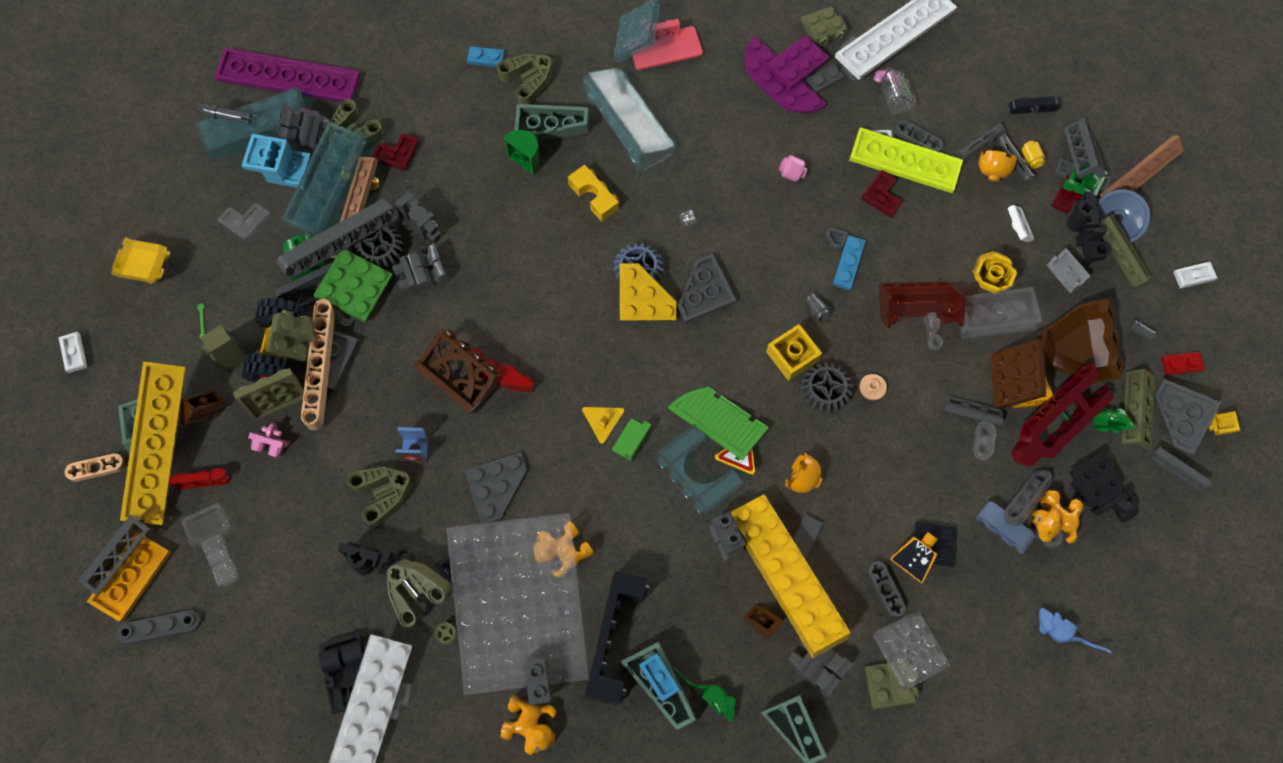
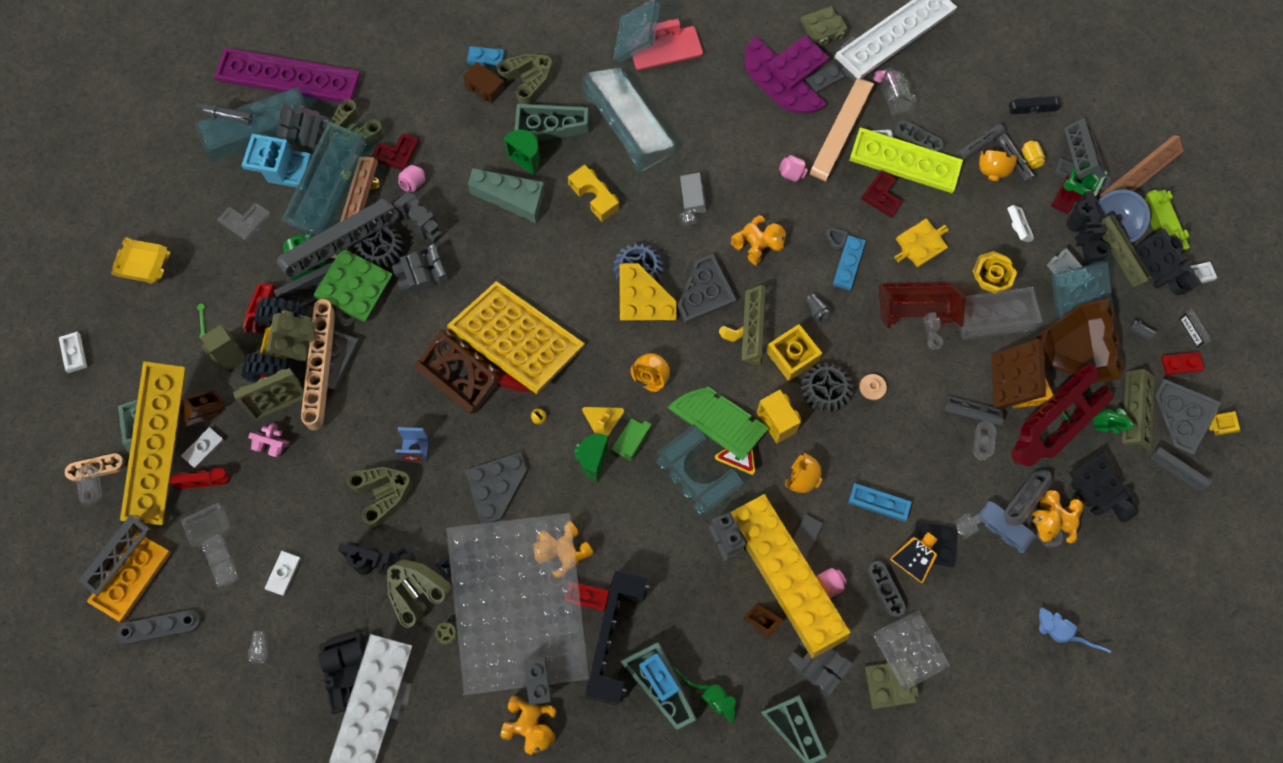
none -> clear plate [75,465,102,505]
none -> white plate [181,427,225,469]
none -> red hinge [242,283,277,334]
none -> clear cone [247,631,268,663]
none -> white plate [264,551,301,596]
none -> bright pink head [398,165,426,192]
none -> yellow plate [447,281,585,394]
none -> reddish brown brick [463,62,505,104]
none -> sand green wedge [468,168,545,223]
none -> yellow hinge [531,408,547,425]
none -> red plate [565,582,609,612]
none -> green brick [574,434,609,482]
none -> light orange cylinder [631,353,670,392]
none -> light grey hinge [680,172,706,214]
none -> yellow arm [719,326,743,342]
none -> light orange animal [731,216,786,265]
none -> olive fence [742,285,765,366]
none -> yellow brick [757,390,801,444]
none -> light nougat beam [810,78,874,182]
none -> bright pink head [816,568,846,599]
none -> dark azure plate [848,483,911,522]
none -> yellow plate [894,218,949,268]
none -> clear plate [954,513,983,540]
none -> clear light blue plate [1051,262,1113,320]
none -> black plate [1134,228,1202,295]
none -> lime brick [1144,190,1190,255]
none -> tile [1179,309,1211,349]

